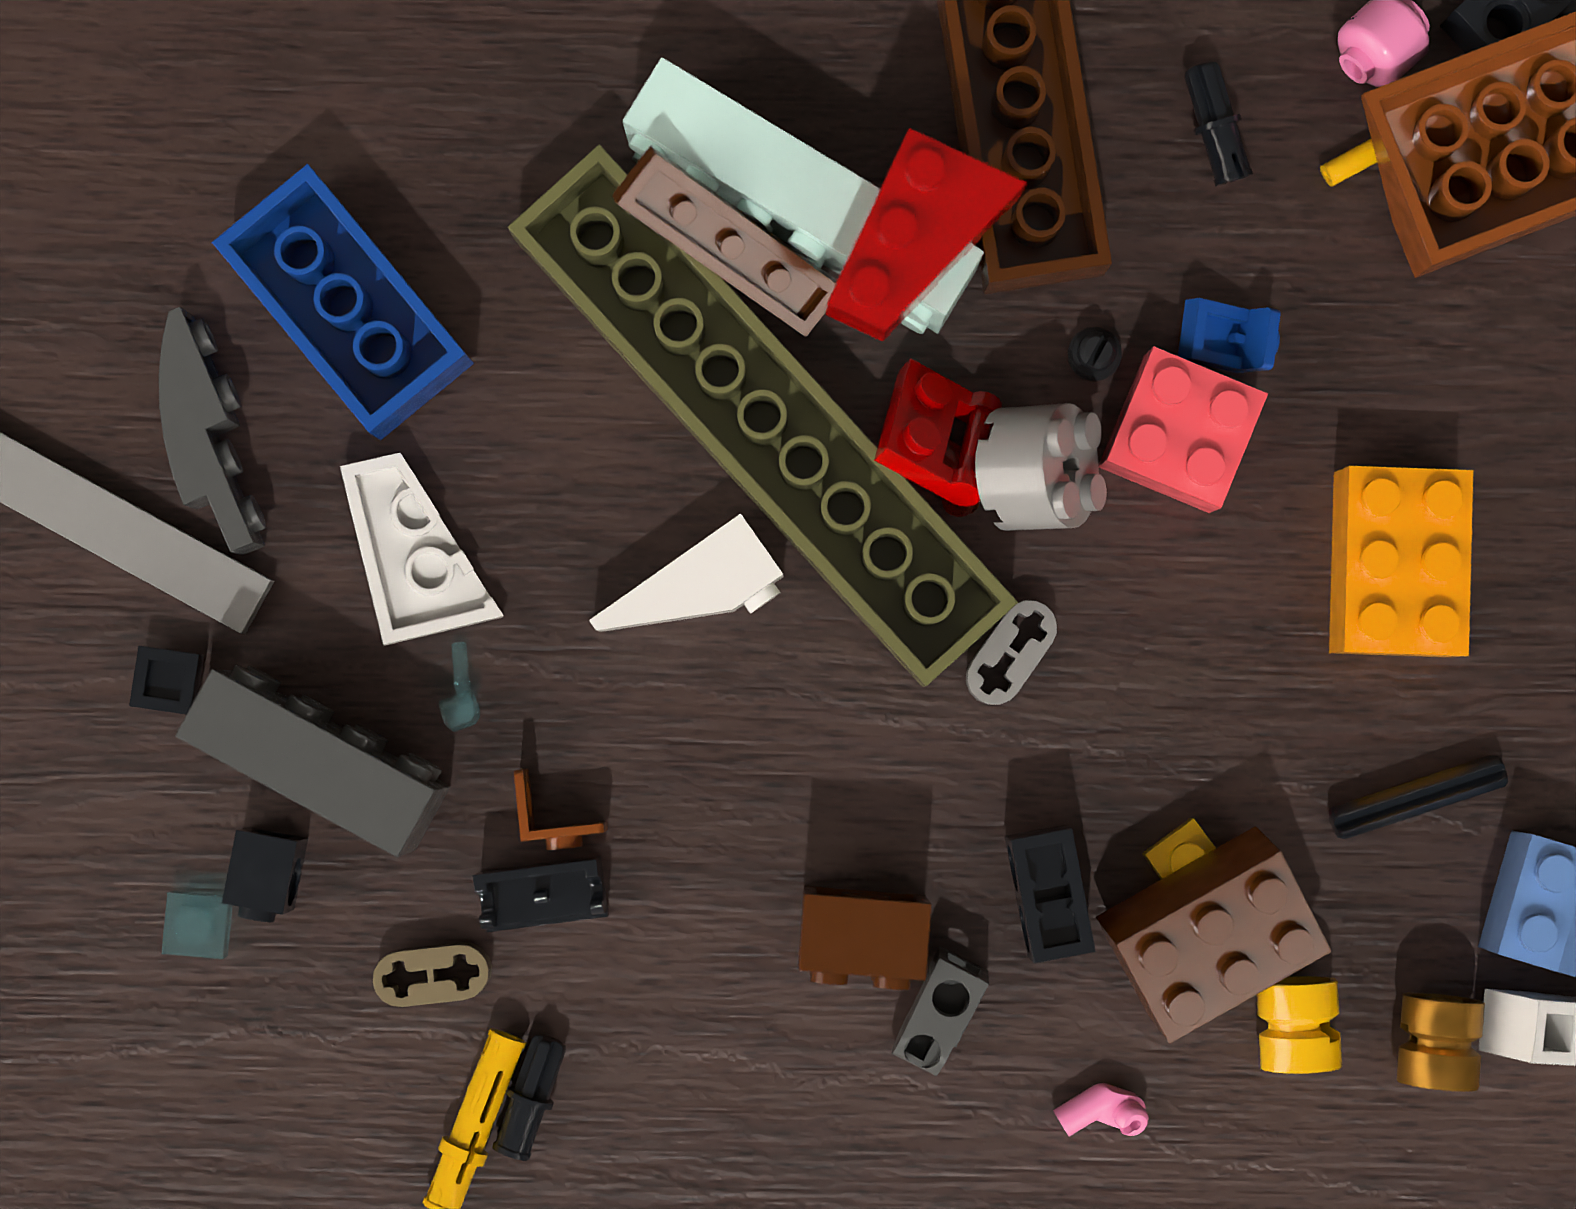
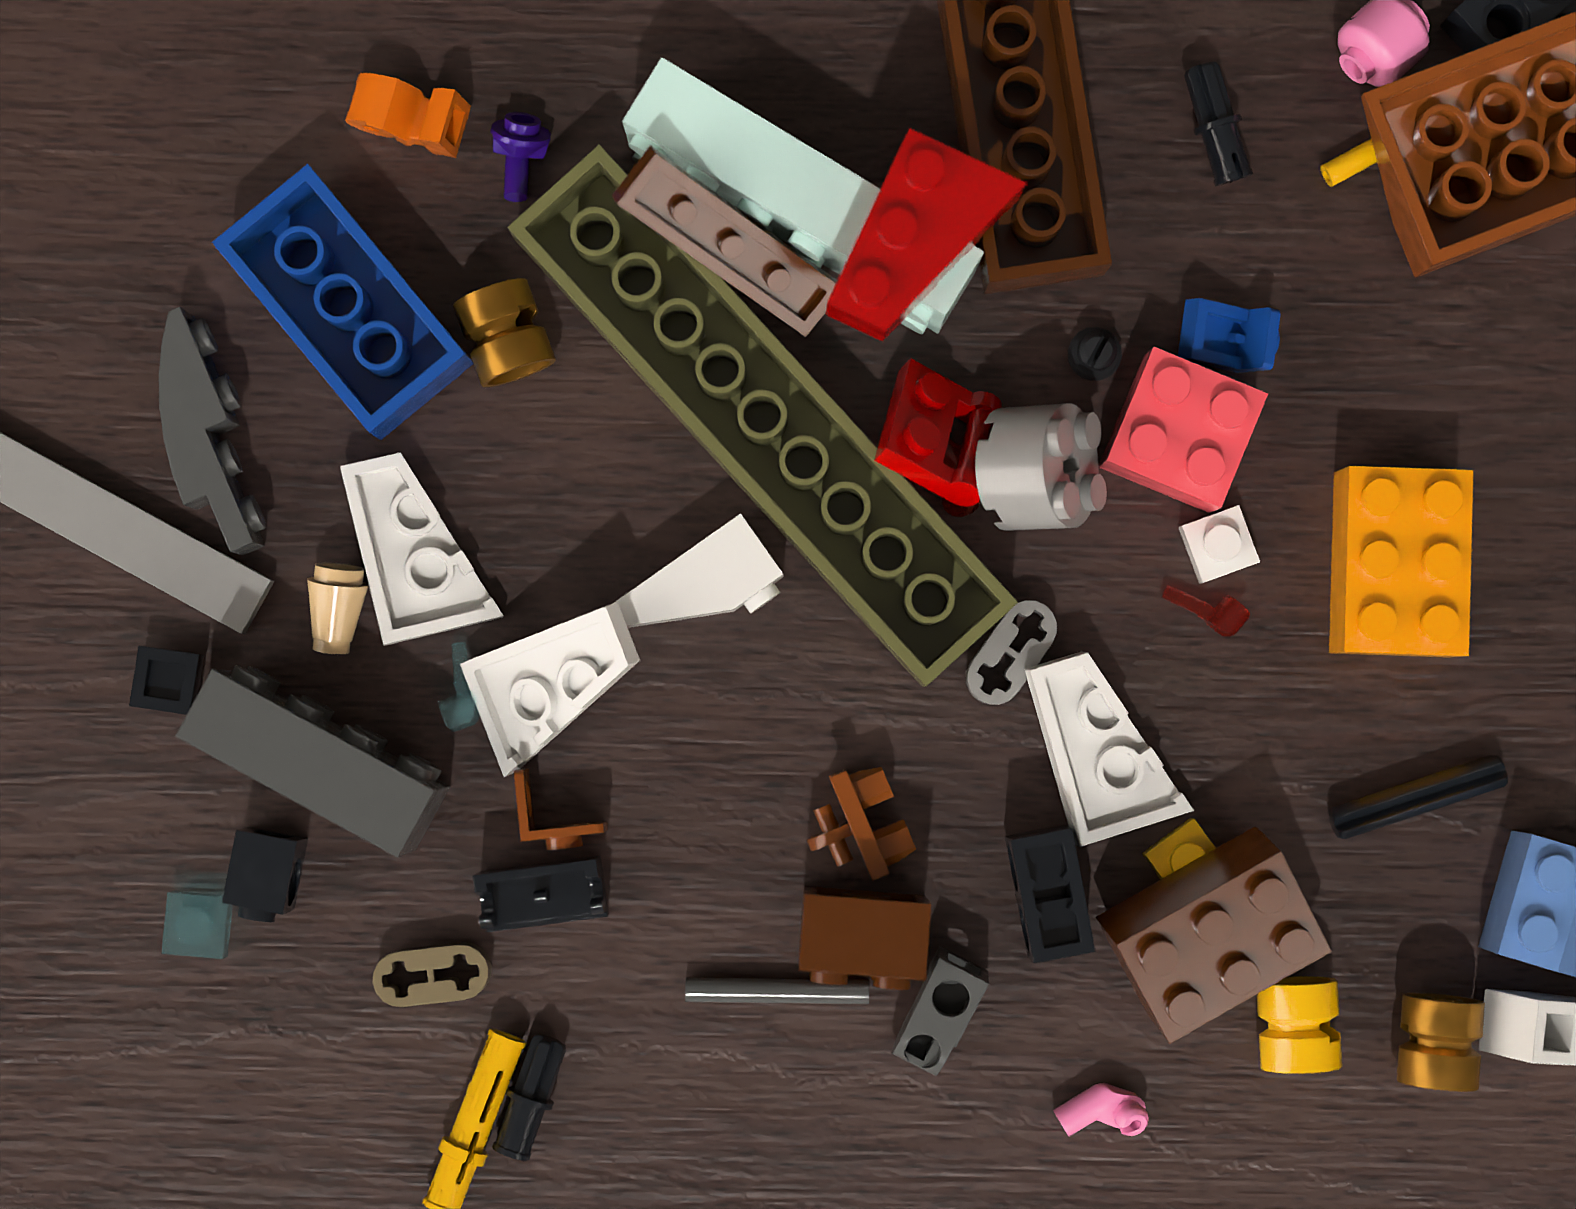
none -> tan cone [307,563,369,654]
none -> orange leg [345,73,471,158]
none -> pearl gold wheel [453,278,556,387]
none -> white wing [460,602,640,777]
none -> dark purple plate [490,112,551,202]
none -> dark grey piece [685,977,869,1004]
none -> dark orange hips [807,766,916,881]
none -> white wing [1024,651,1194,847]
none -> clear red hand [1161,584,1250,637]
none -> white plate [1178,505,1260,584]

